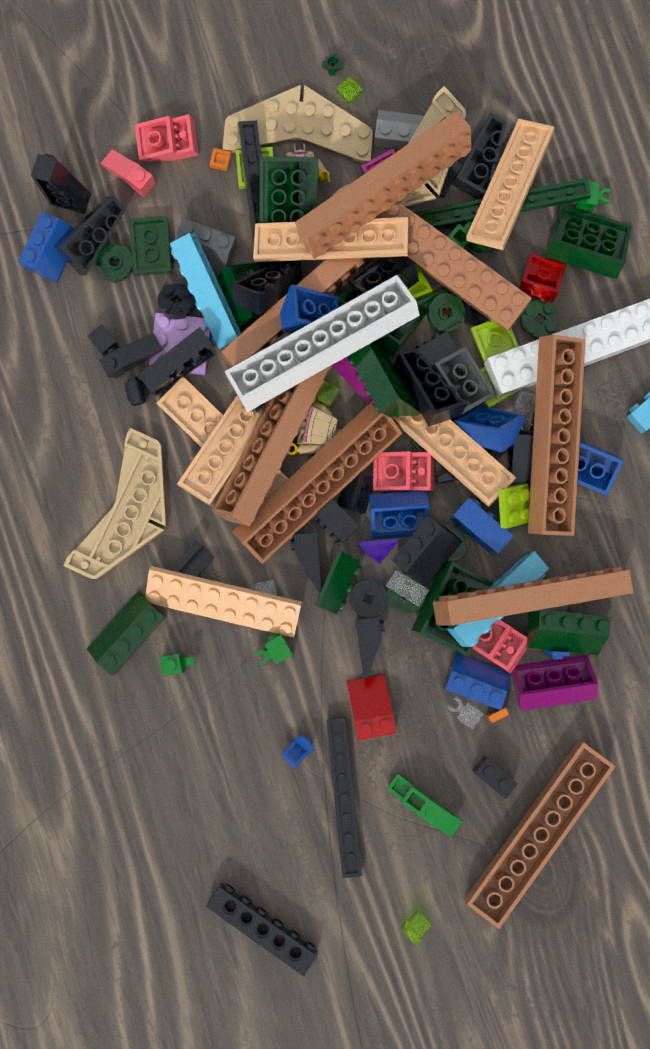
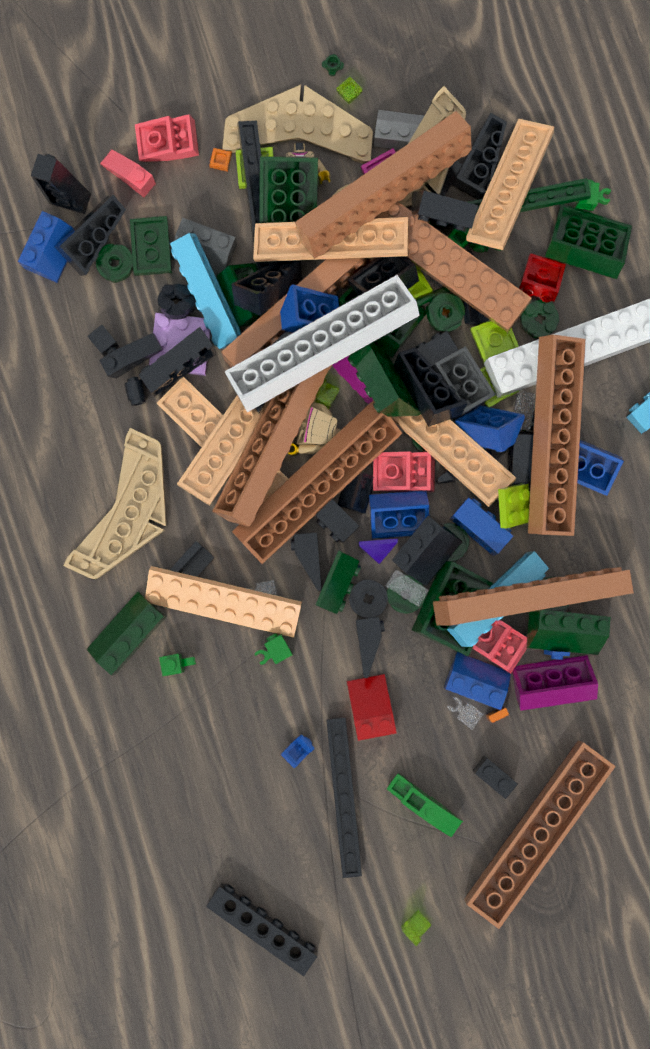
none -> black slope [412,190,478,232]

